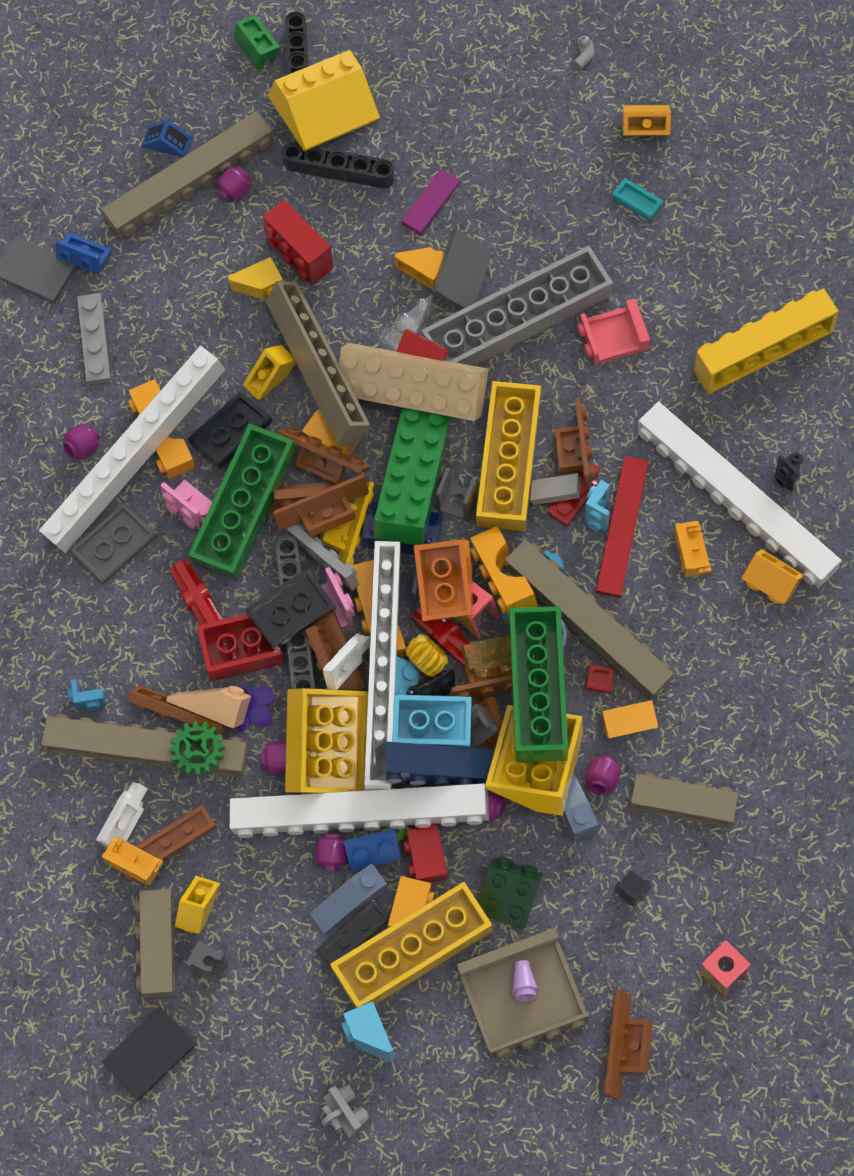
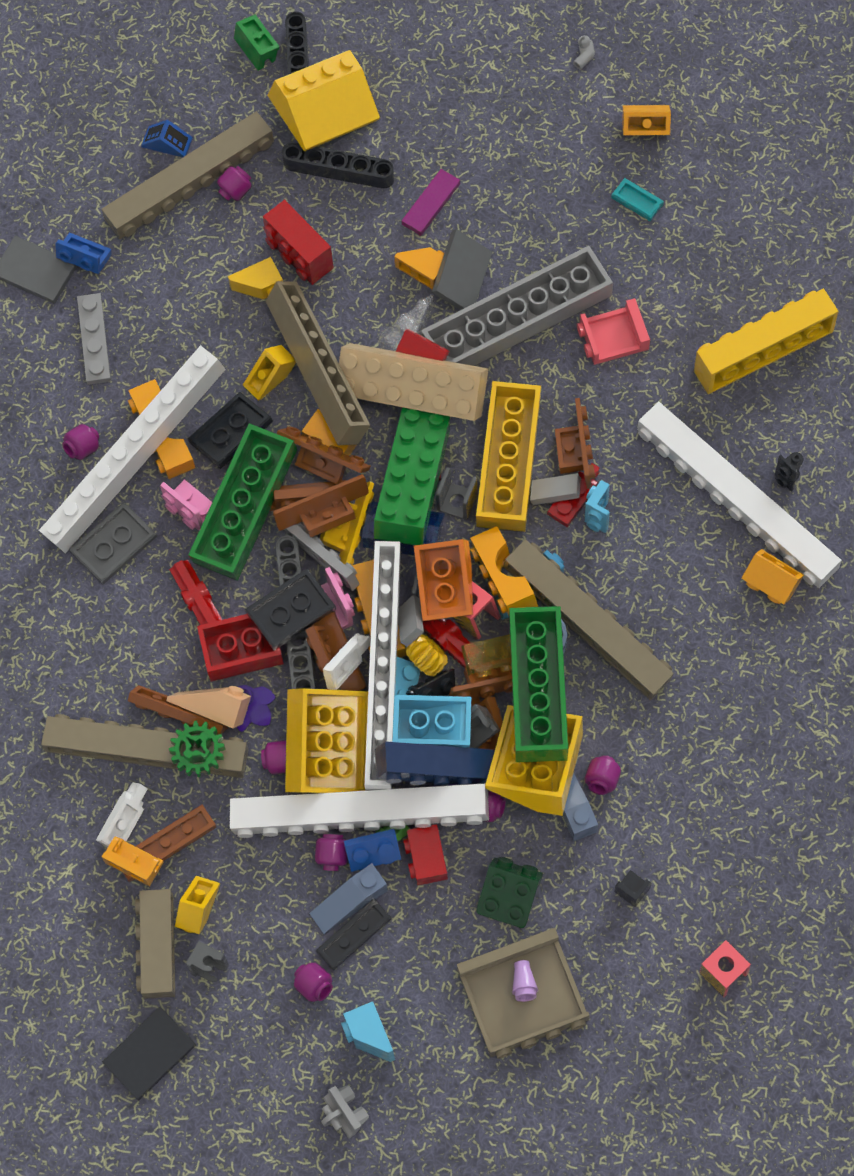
dark azure bracket [67,679,107,711] -> none
yellow brick [330,882,492,1009] -> none
light orange slope [388,876,435,928] -> none
red tile [586,664,615,694] -> none
red tile [596,456,649,598] -> none
light orange hinge [601,700,658,739] -> none
dark orange bracket [603,990,653,1100] -> none
dark tan brick [630,772,738,828] -> none
light orange hinge [674,521,712,577] -> none
none -> magenta head [294,962,333,1002]
none -> light grey tile [398,595,424,647]

